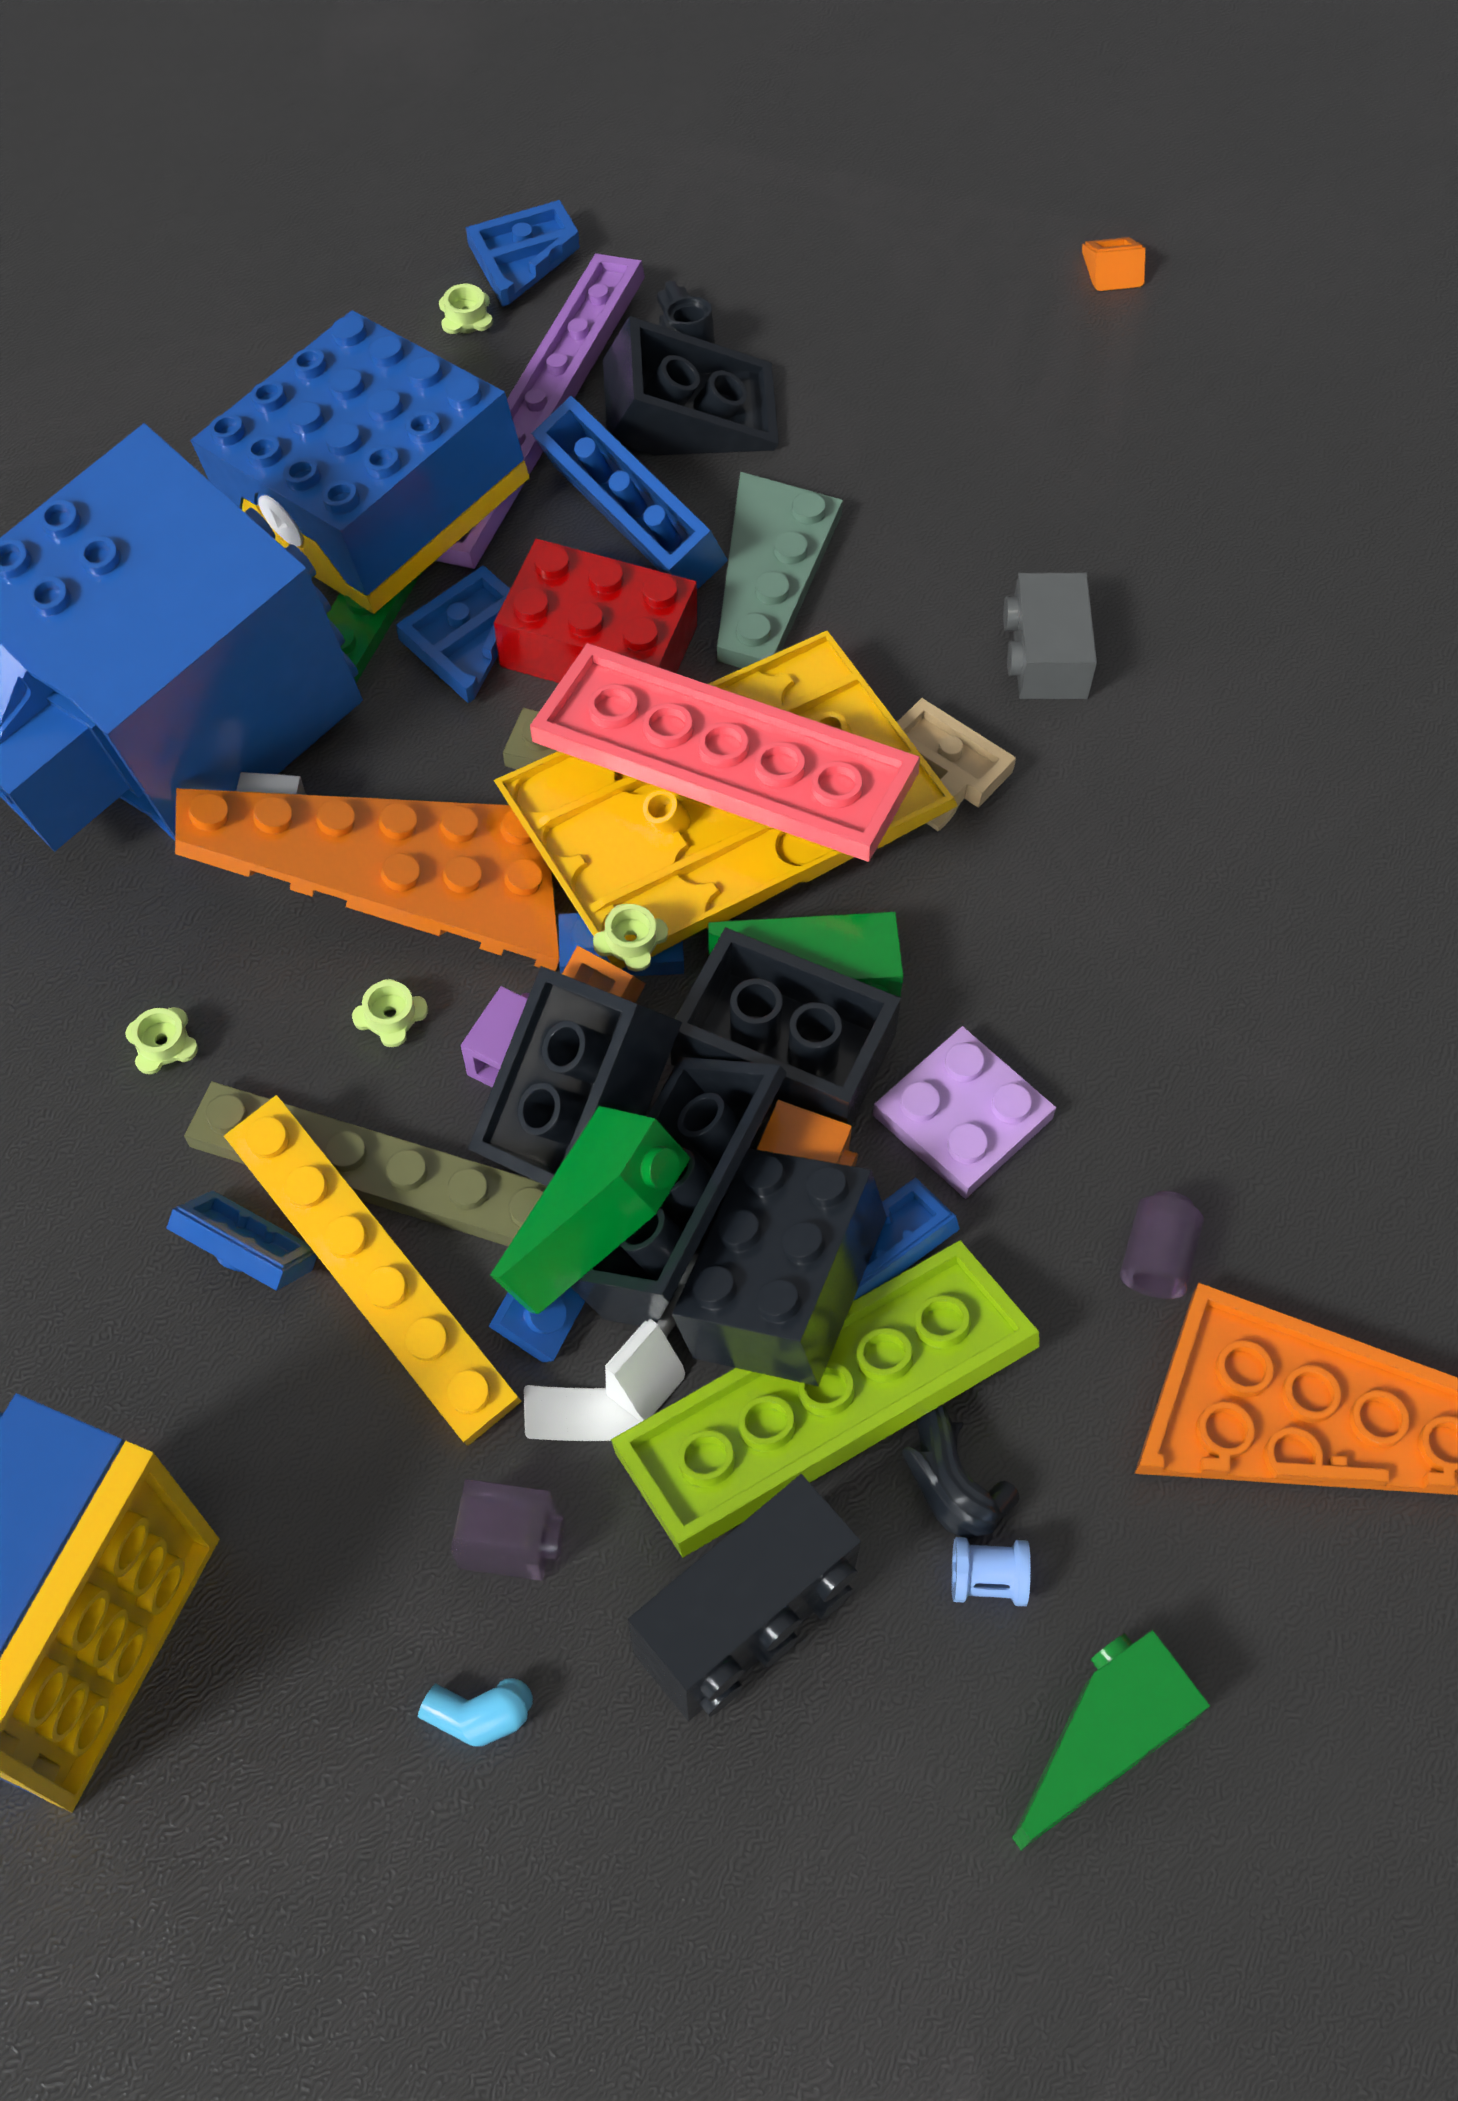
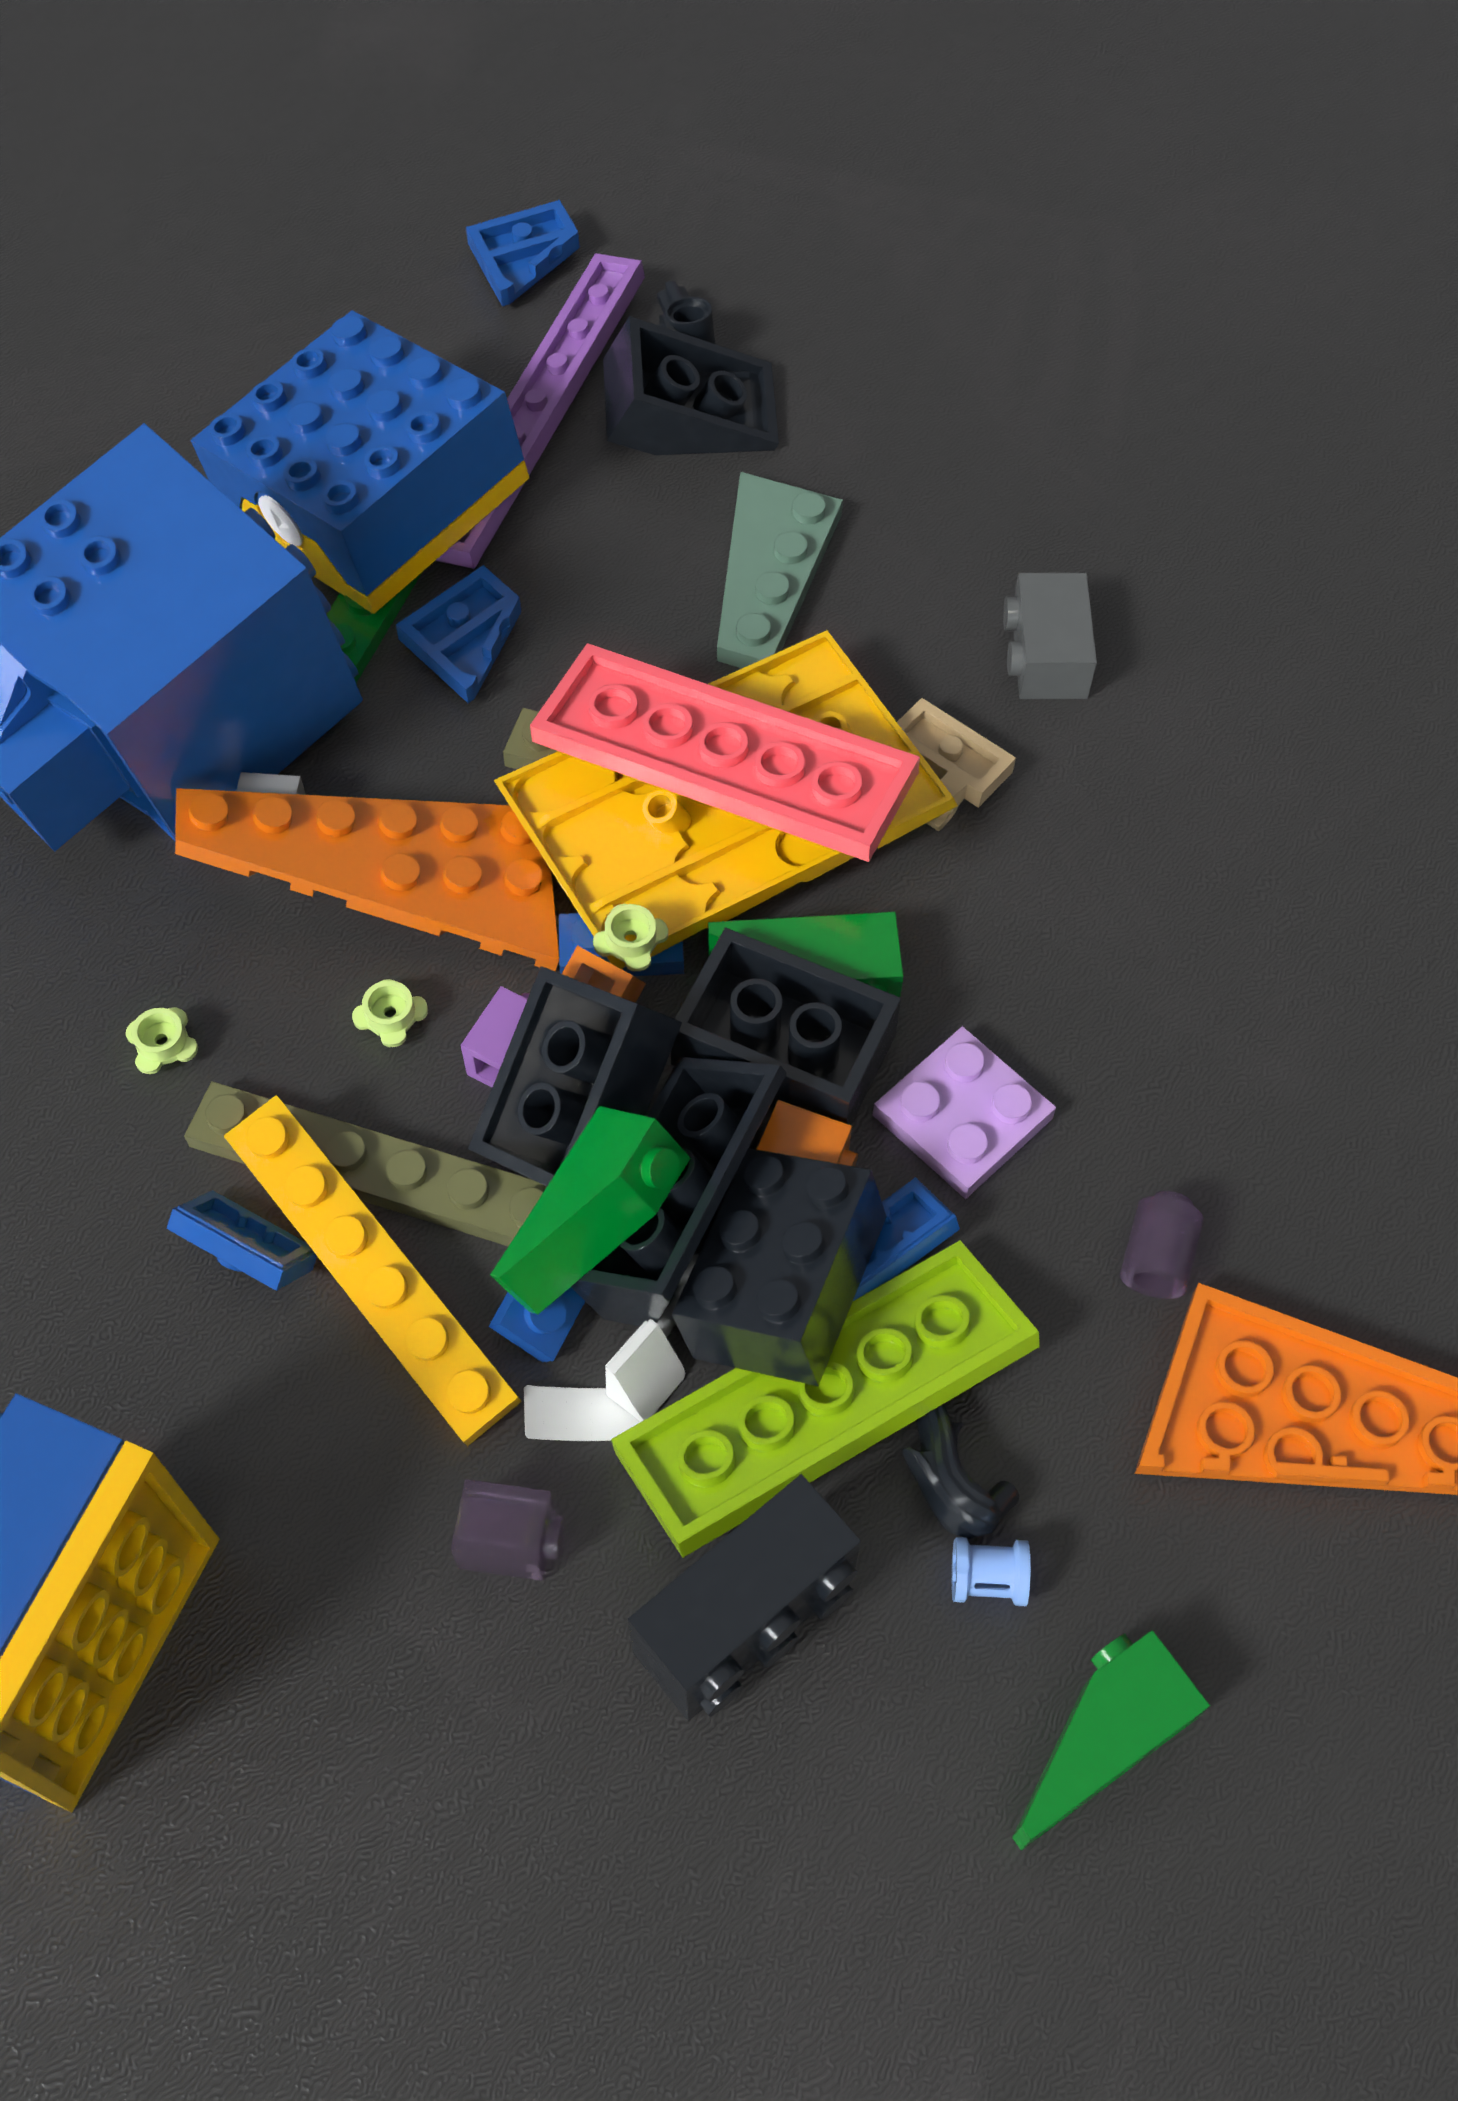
medium azure arm [418,1678,533,1746] -> none
yellowish green plate [439,284,493,334] -> none
red brick [494,538,697,683] -> none
blue brick [531,396,728,590] -> none
orange slope [1082,237,1146,291] -> none

